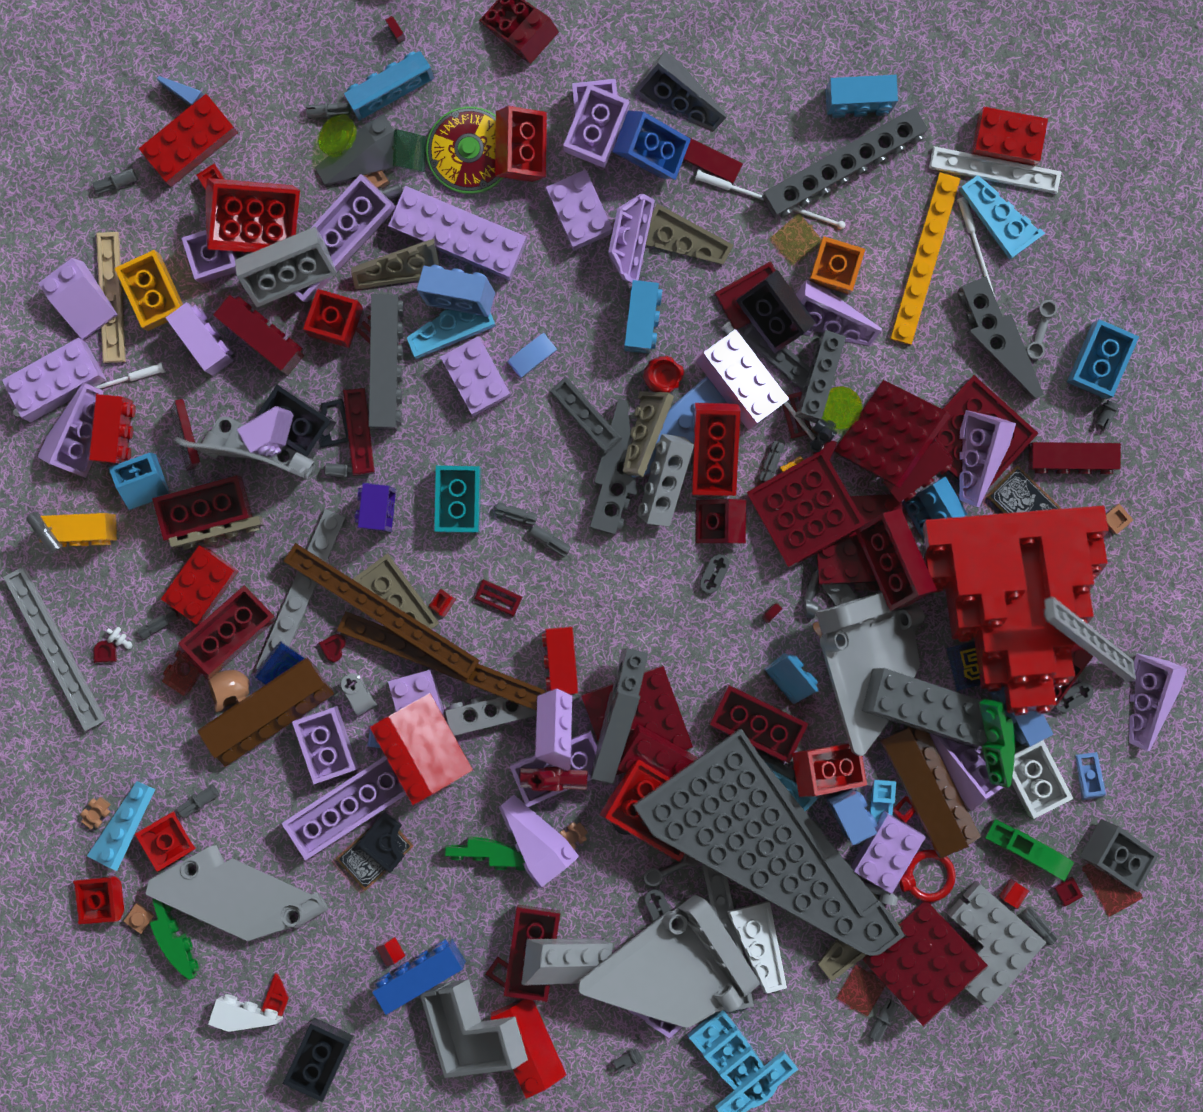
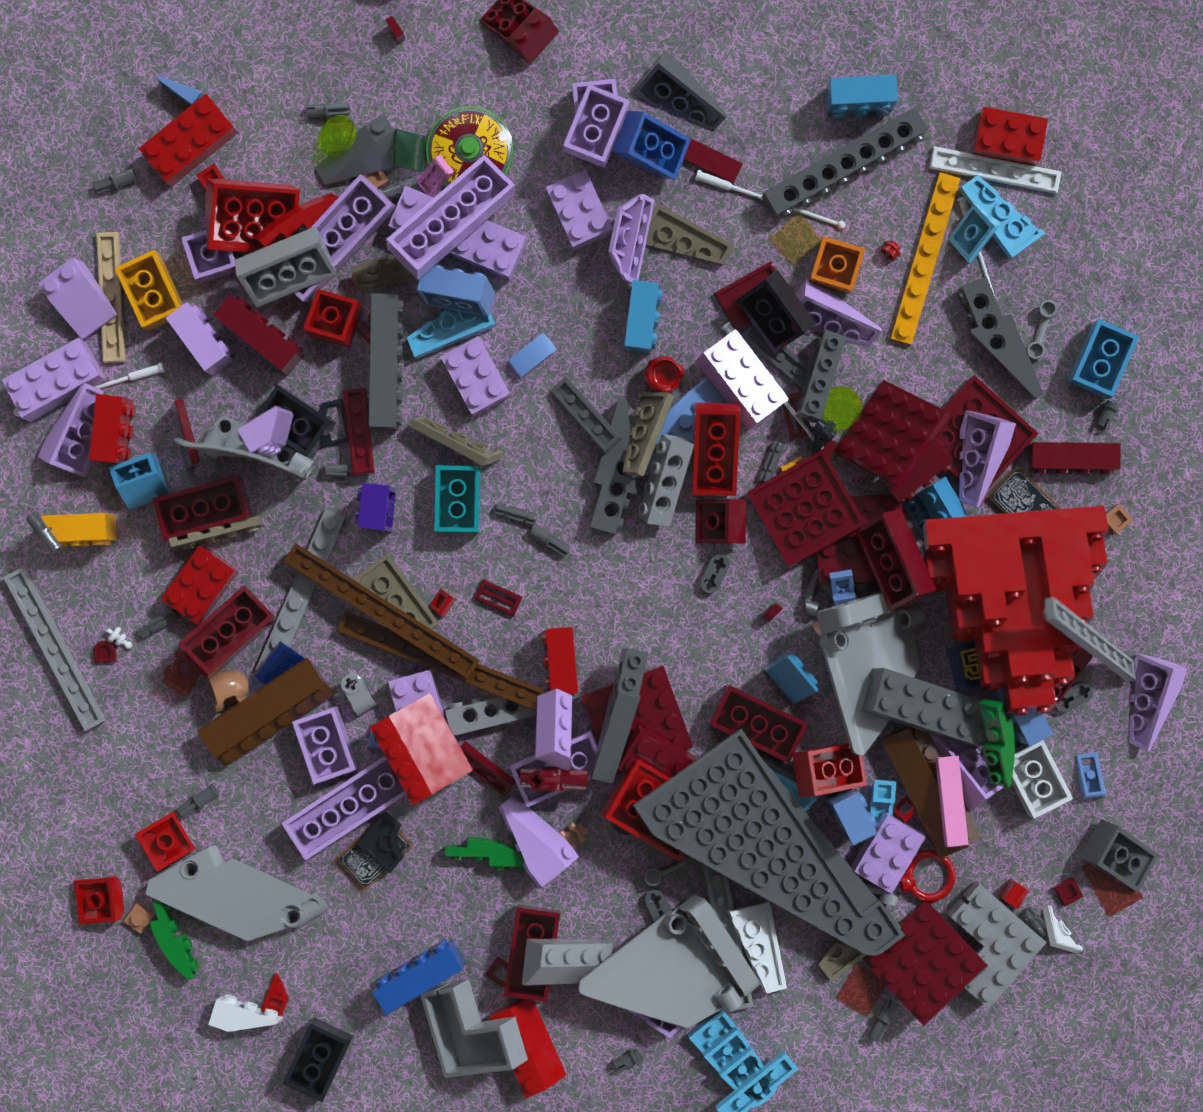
nougat piece [80,797,111,830] -> none
medium azure wing [87,781,155,871] -> none
dark red tile [319,634,346,662] -> none
dark azure slope [344,51,434,121] -> none
red slope [376,937,406,967] -> none
red brick [495,106,547,182] -> none
green slope [985,819,1074,881] -> none
none -> red slope [254,193,339,247]
none -> lavender brick [386,155,515,280]
none -> dark tan wing [410,416,504,466]
none -> bright pink plate [417,155,454,197]
none -> dark red tile [461,741,516,797]
none -> medium blue slope [829,570,856,606]
none -> red plate [880,240,901,261]
none -> bright pink tile [935,756,969,847]
none -> medium azure slope [948,204,1002,263]
none -> white tile [1042,905,1083,953]

